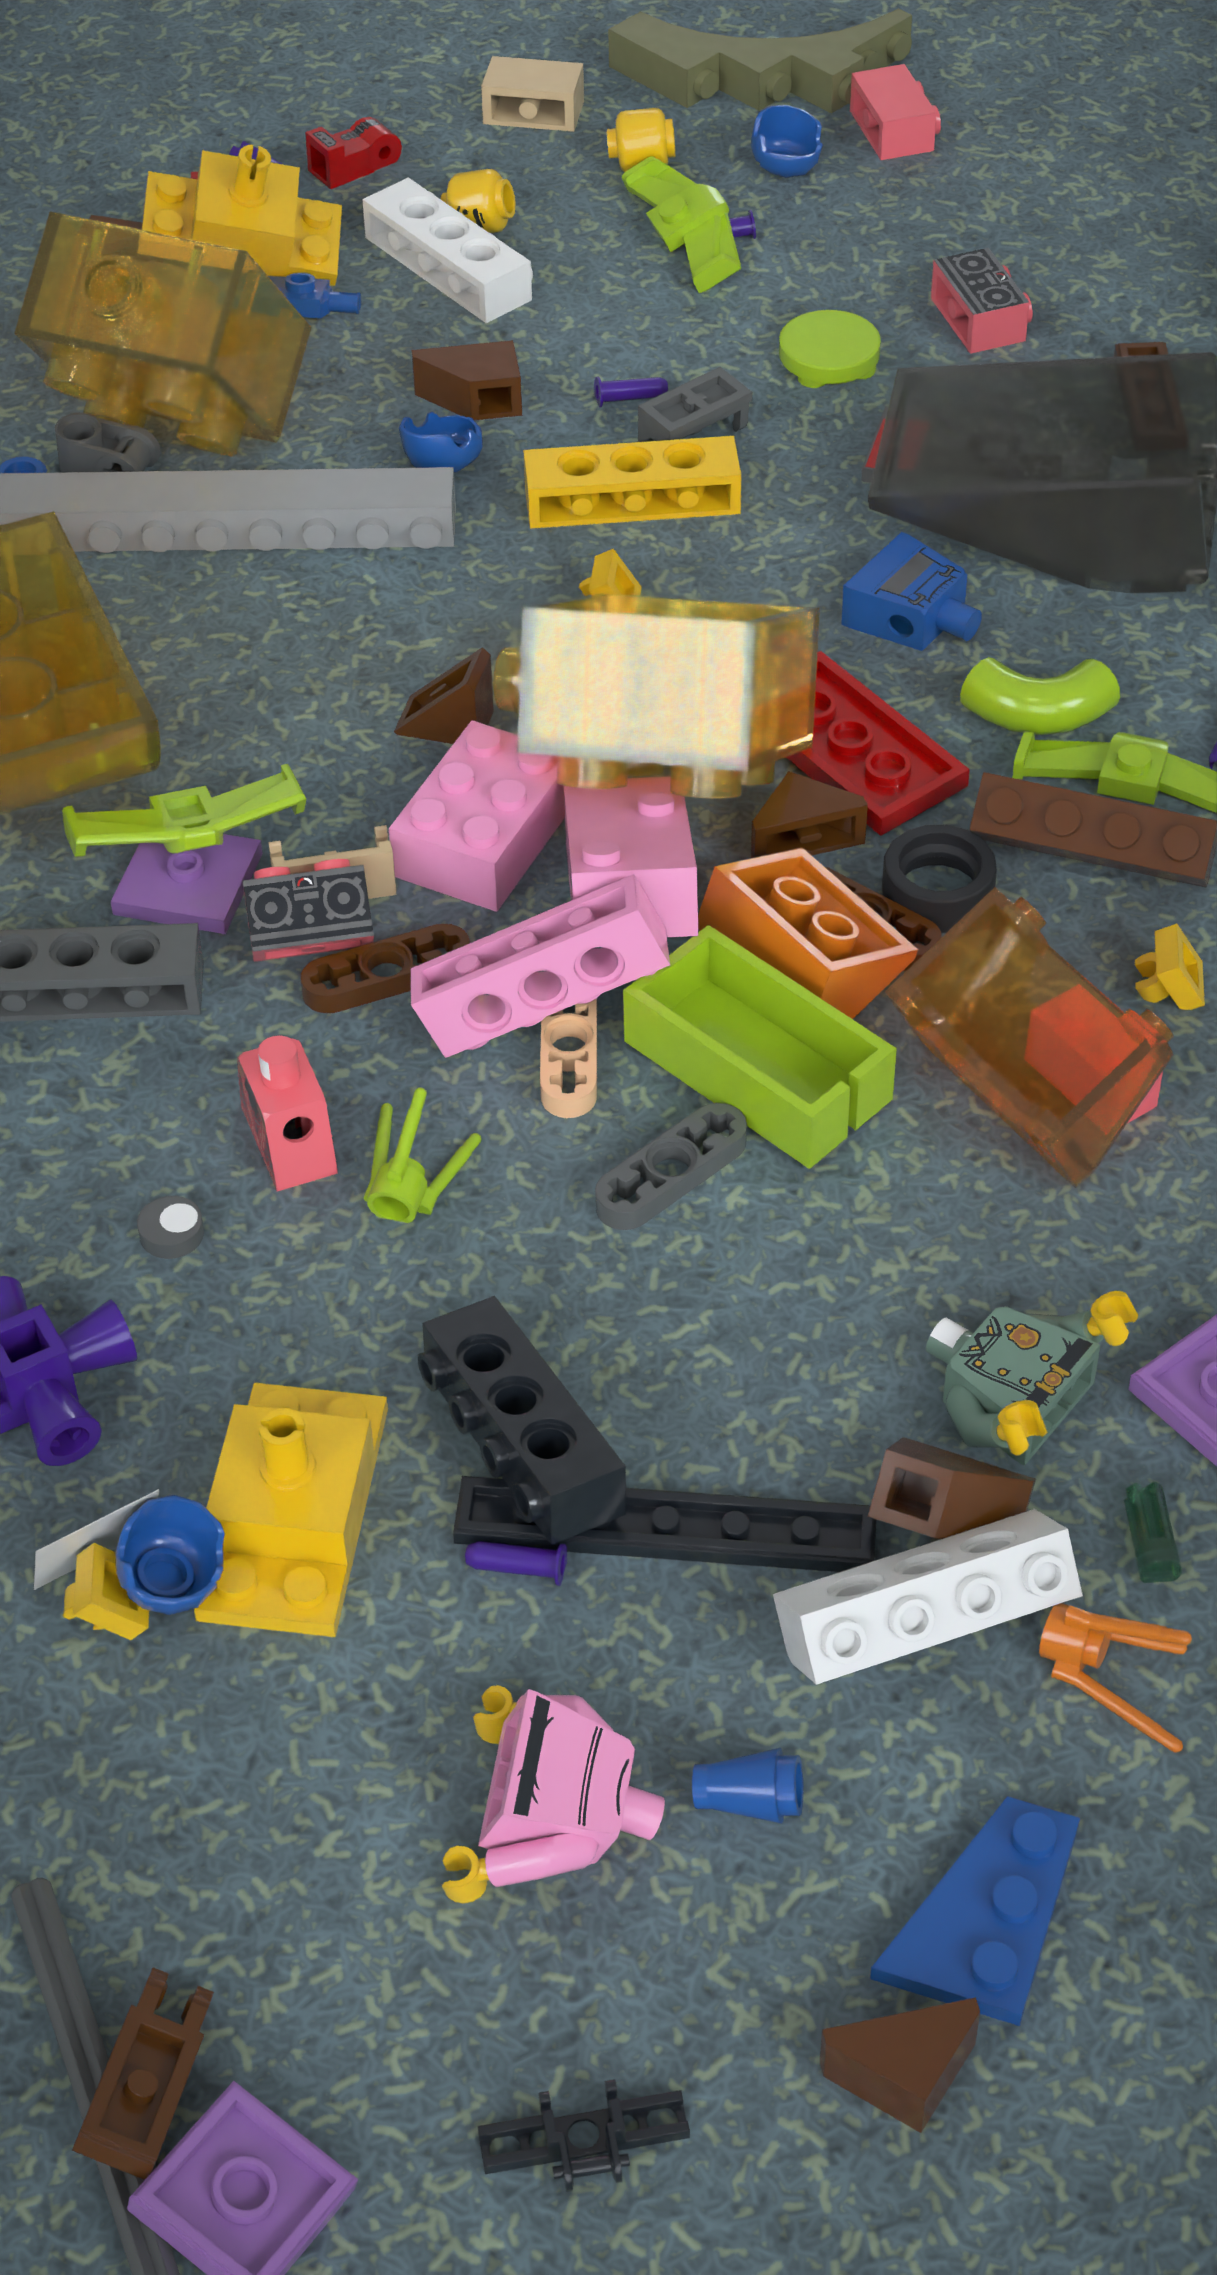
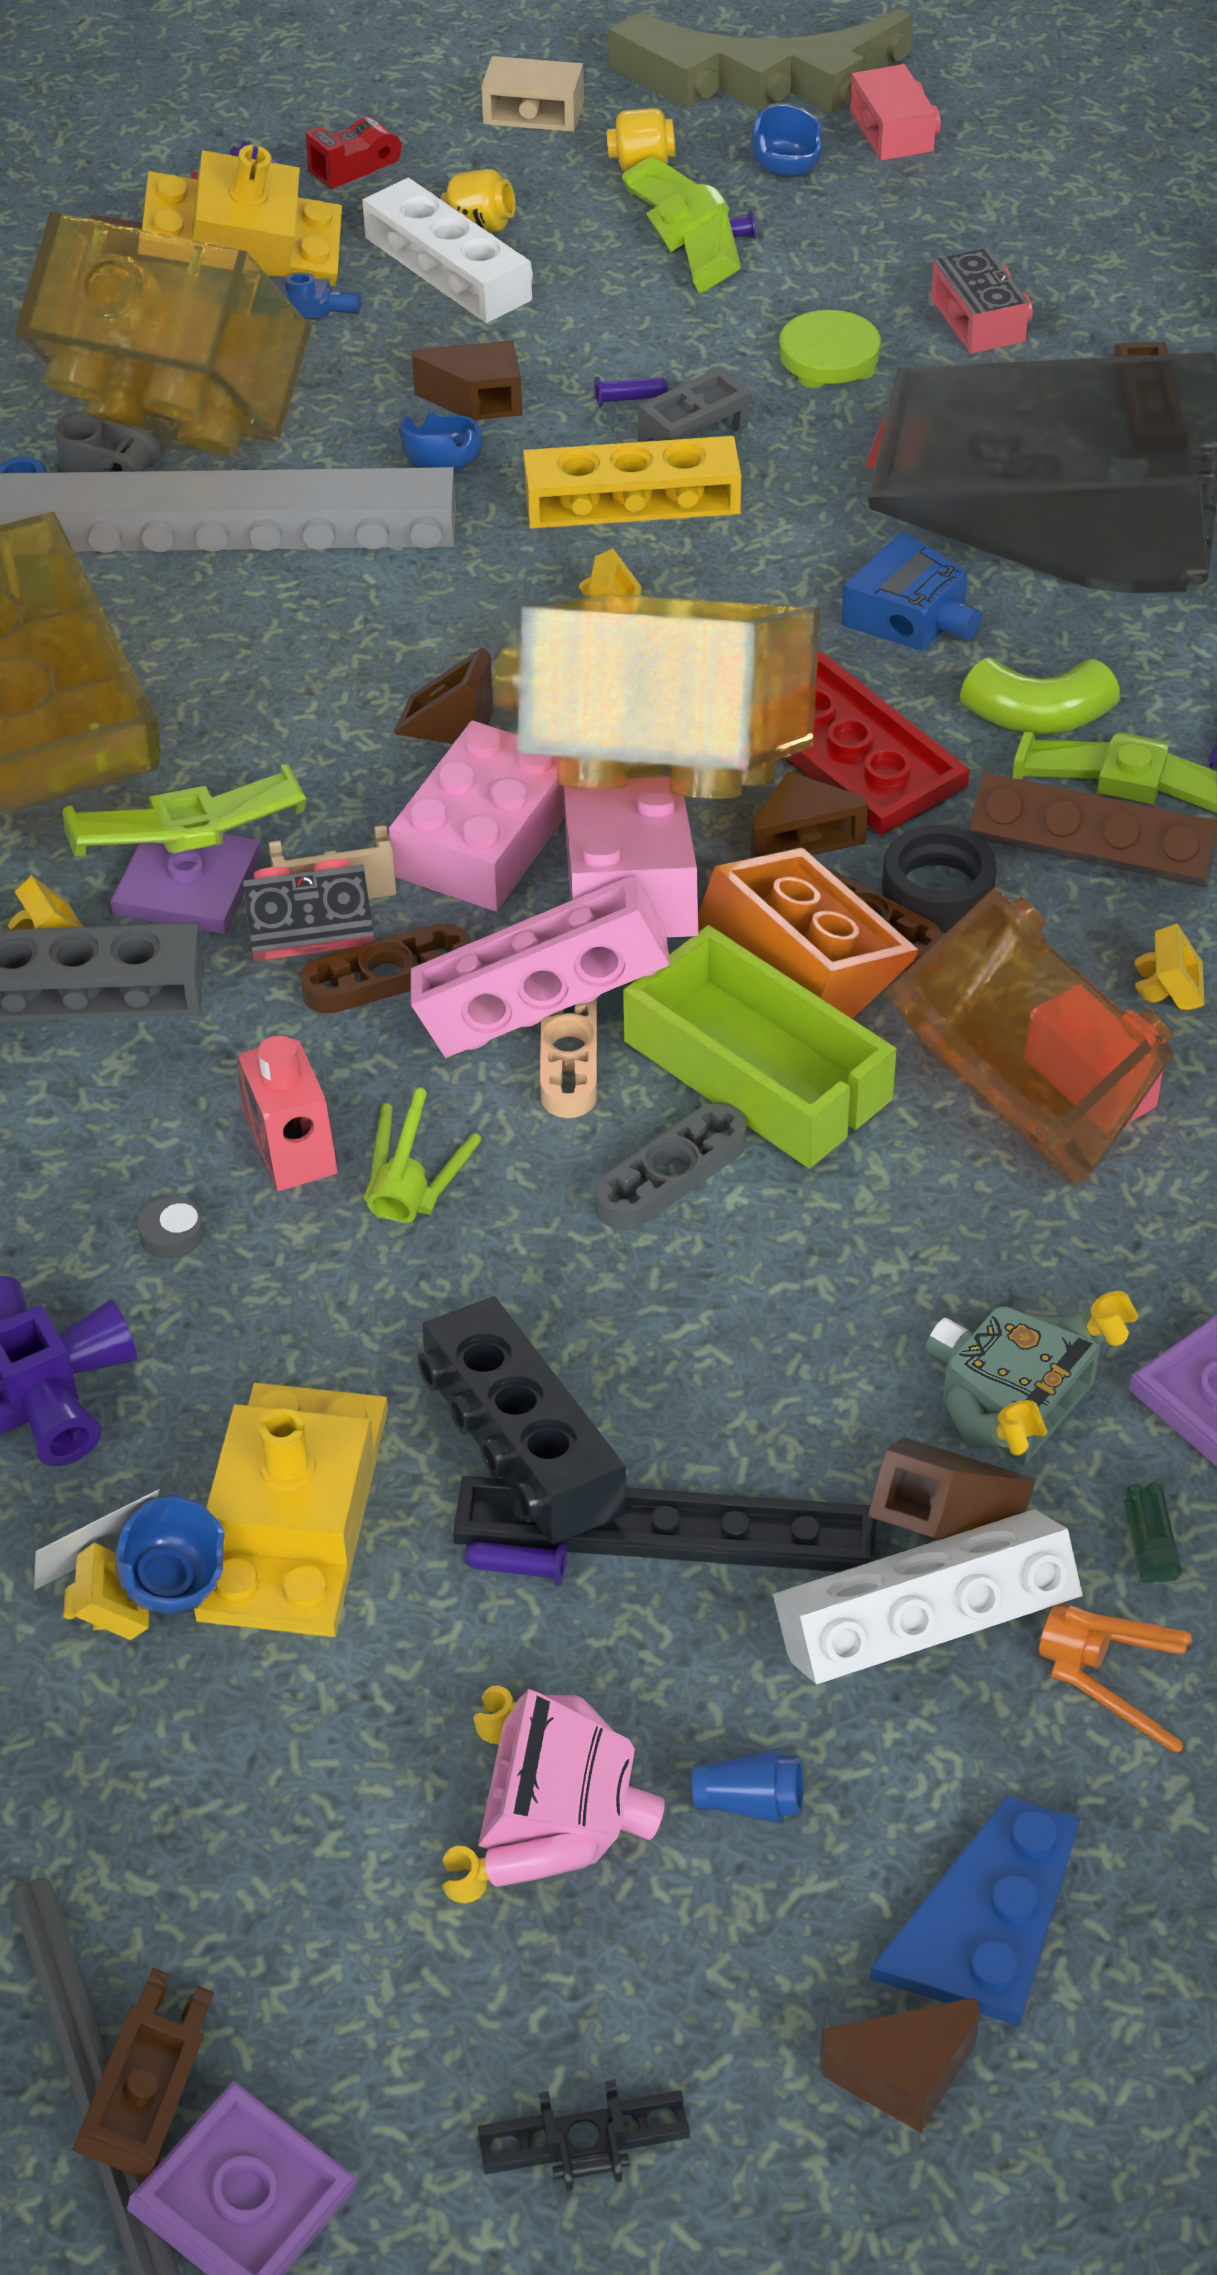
none -> yellow tile [8,875,83,930]

